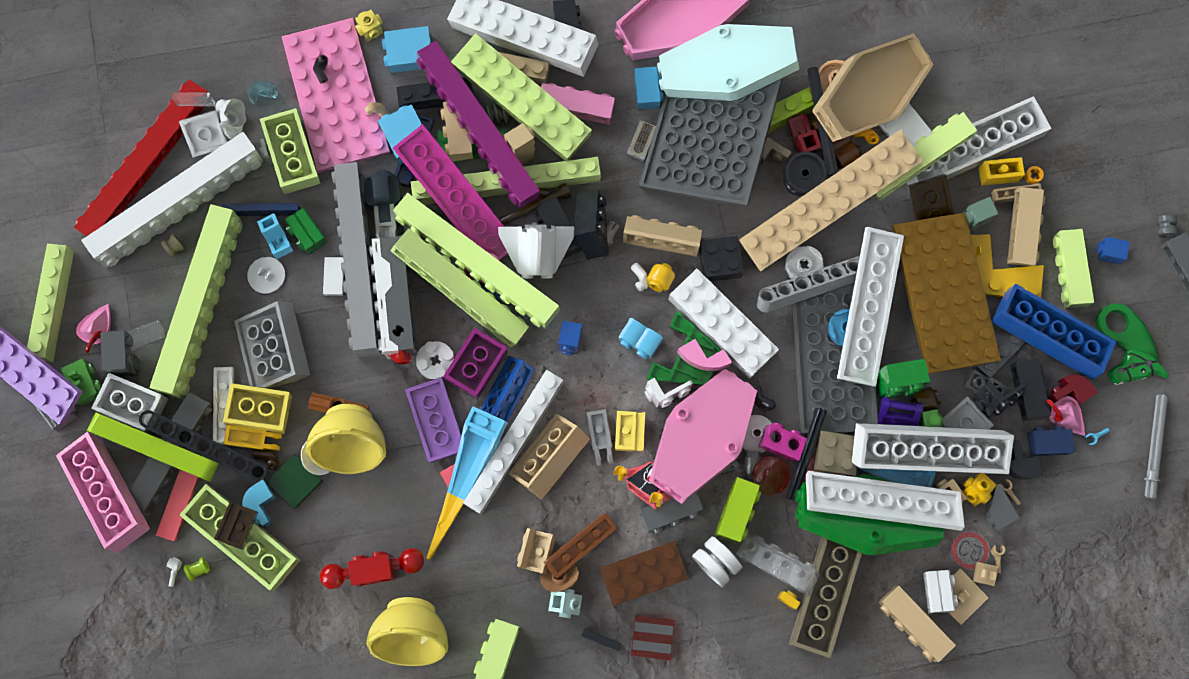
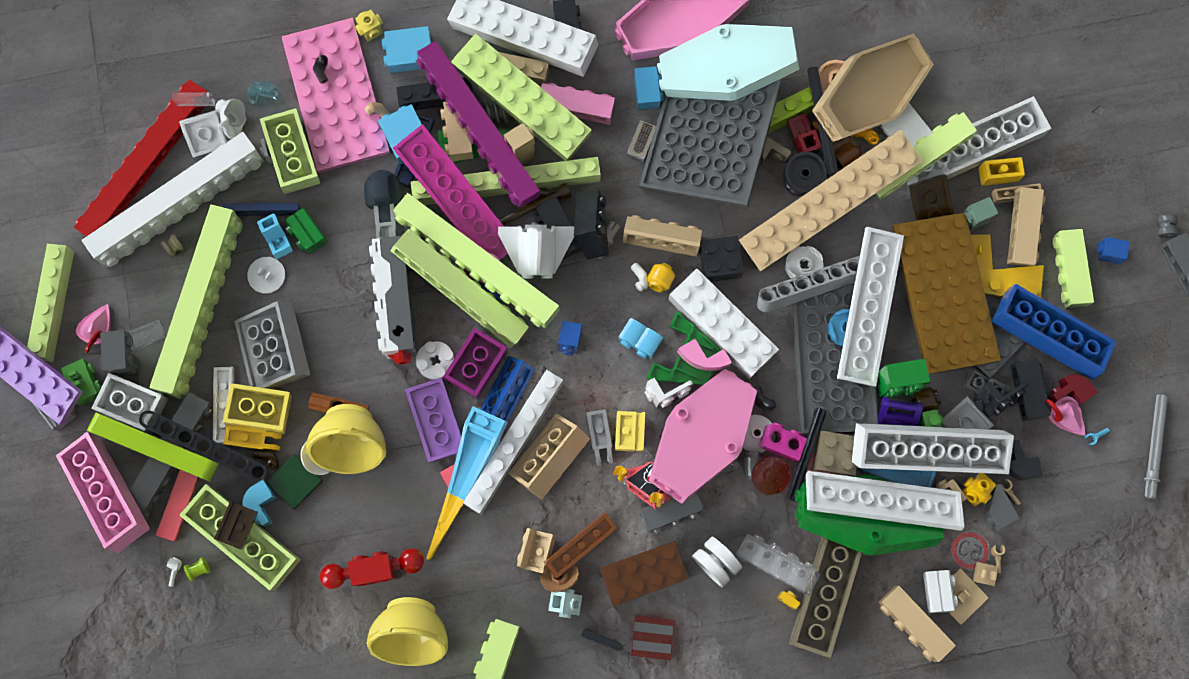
white tile [323,257,344,296] -> none
light grey brick [332,162,382,358] -> none
lime brick [714,477,761,544] -> none
light orange bush [1024,166,1044,184] -> none
dark blue brick [1028,426,1075,457] -> none
green animal [1096,303,1169,385] -> none

